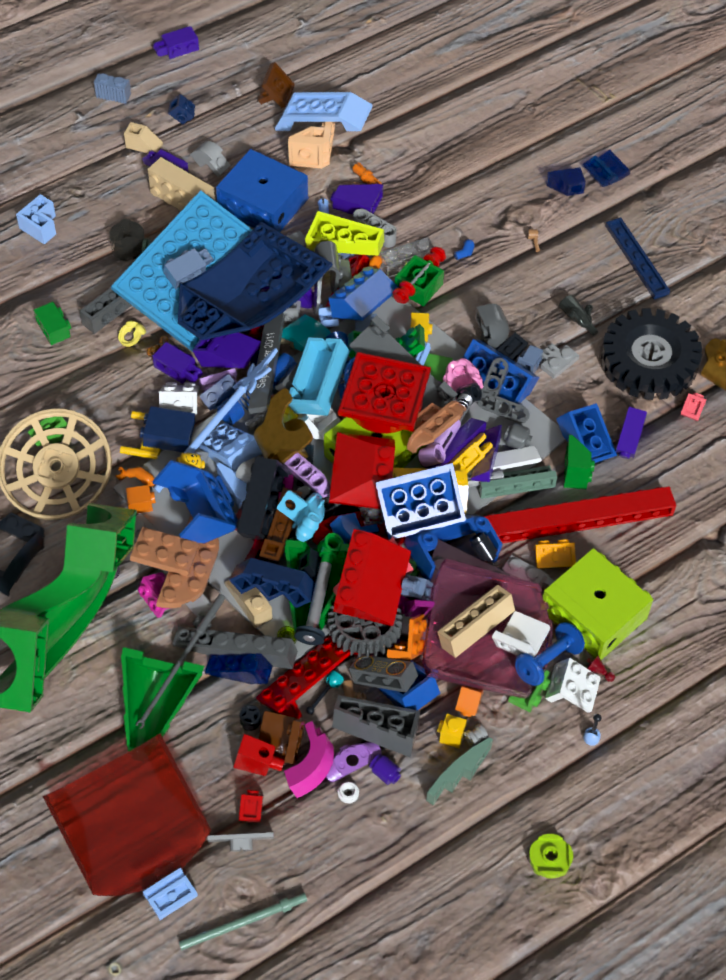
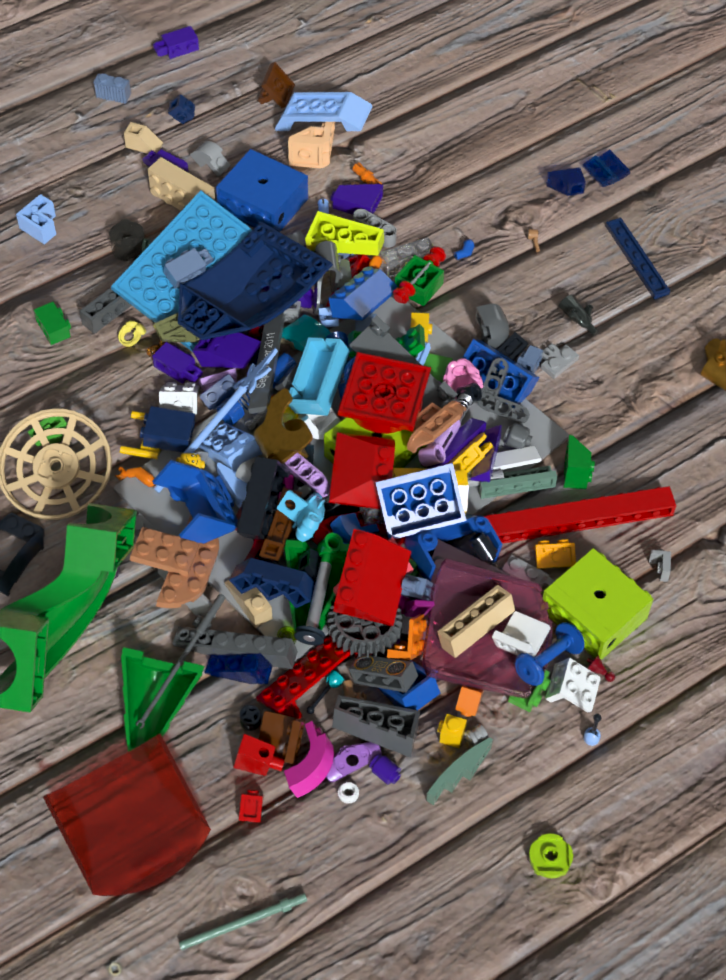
orange brick [126,485,156,514] -> none
dark pink bracket [138,572,170,618] -> none
light blue plate [143,868,198,920] -> none
light grey piece [208,832,274,852] -> none
blue slope [556,403,617,463] -> none
black wheel [600,308,702,400] -> none
dark purple slope [616,407,647,459] -> none
coral bracket [680,393,706,421] -> none
none -> olive wing [153,313,200,342]
none -> light grey bracket [649,549,671,582]

